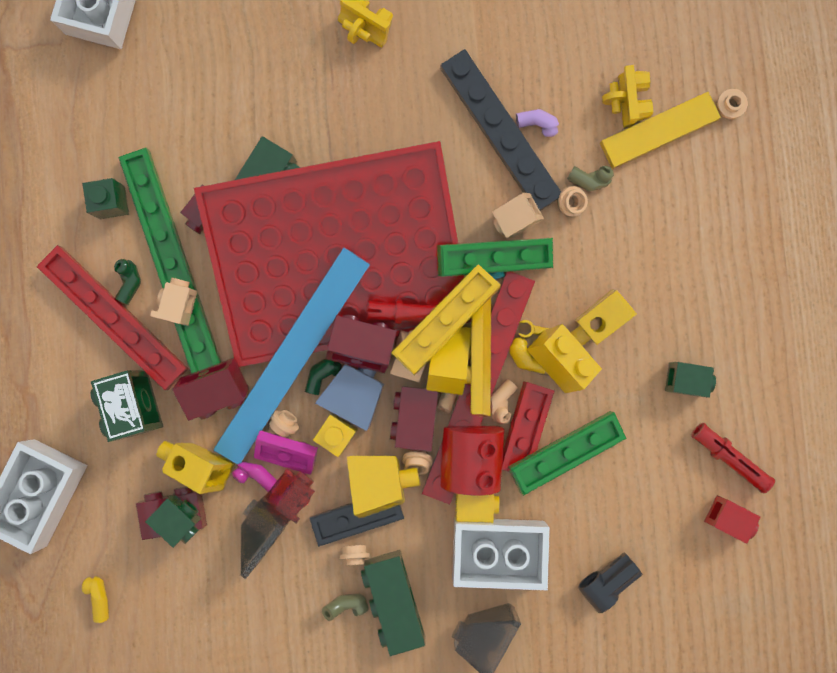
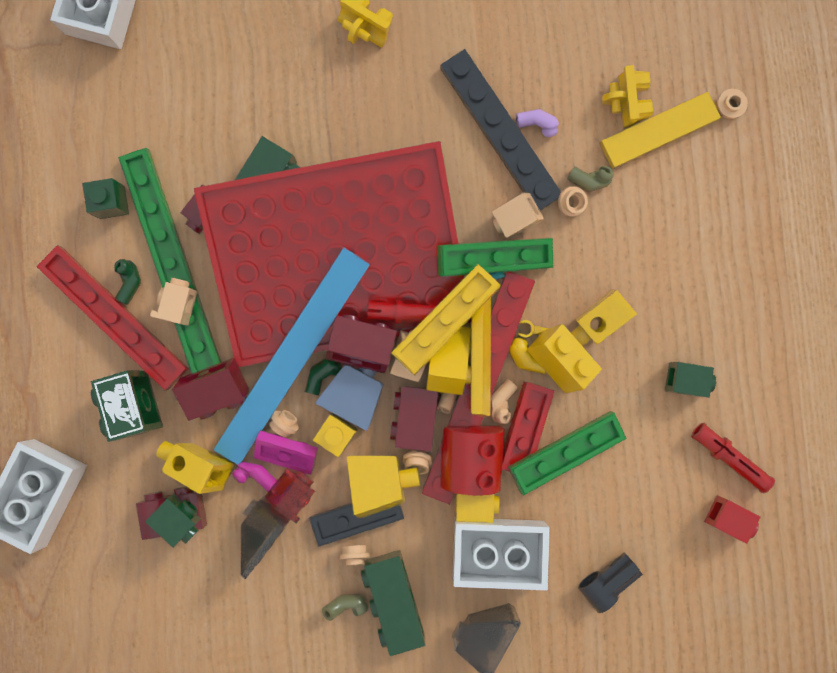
yellow arm [82,576,109,623] -> none

